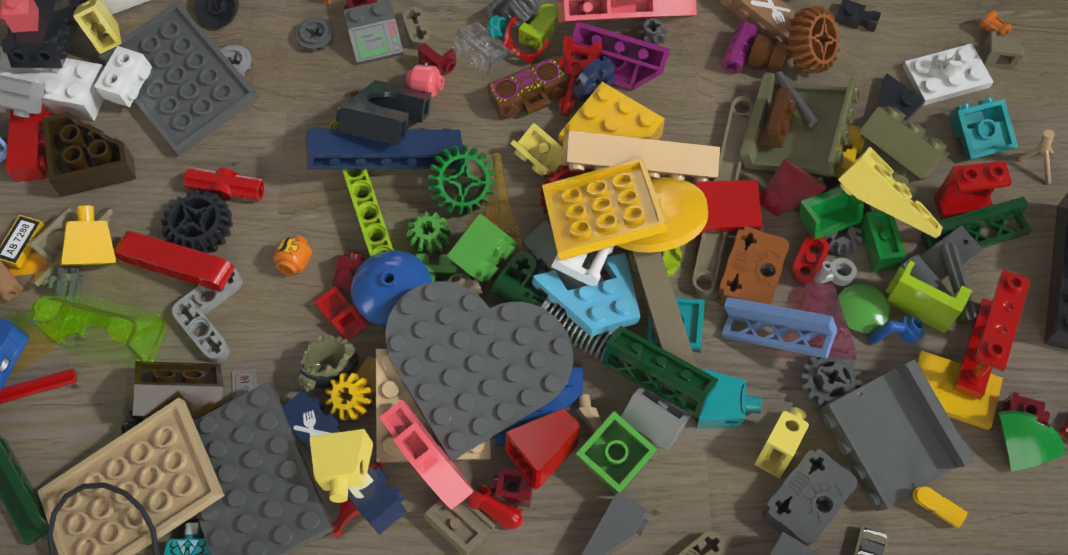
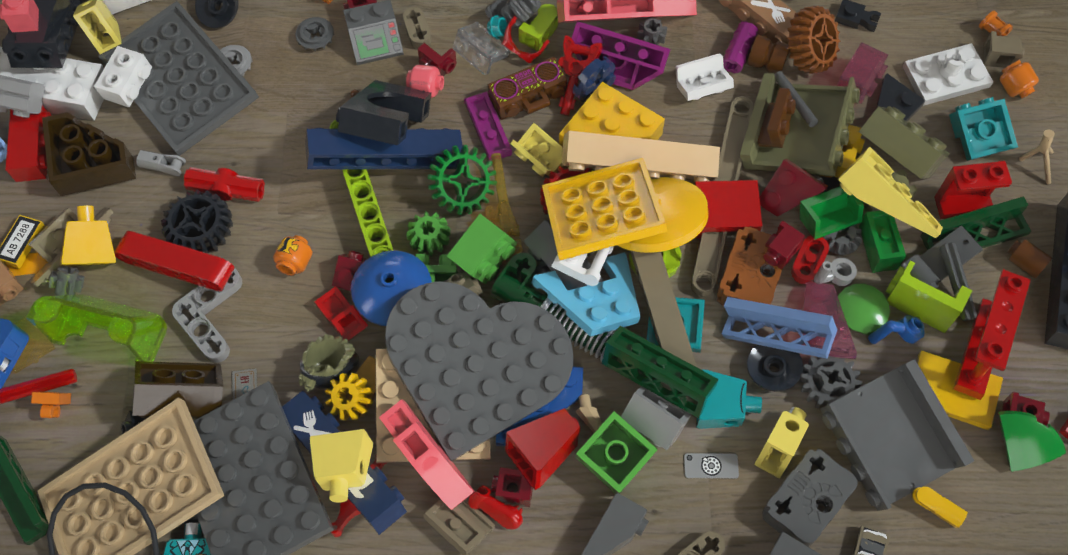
none -> orange tile [31,392,71,418]
none -> light grey bar [136,150,186,176]
none -> magenta tile [464,91,512,162]
none -> white bracket [675,53,734,101]
none -> light grey sticker [684,453,739,478]
none -> black dish [747,345,803,392]
none -> dark red brick [763,221,805,270]
none -> clear pink brick [837,42,888,104]
none -> orange head [1000,60,1039,99]
none -> reddish brown brick [1007,239,1052,279]

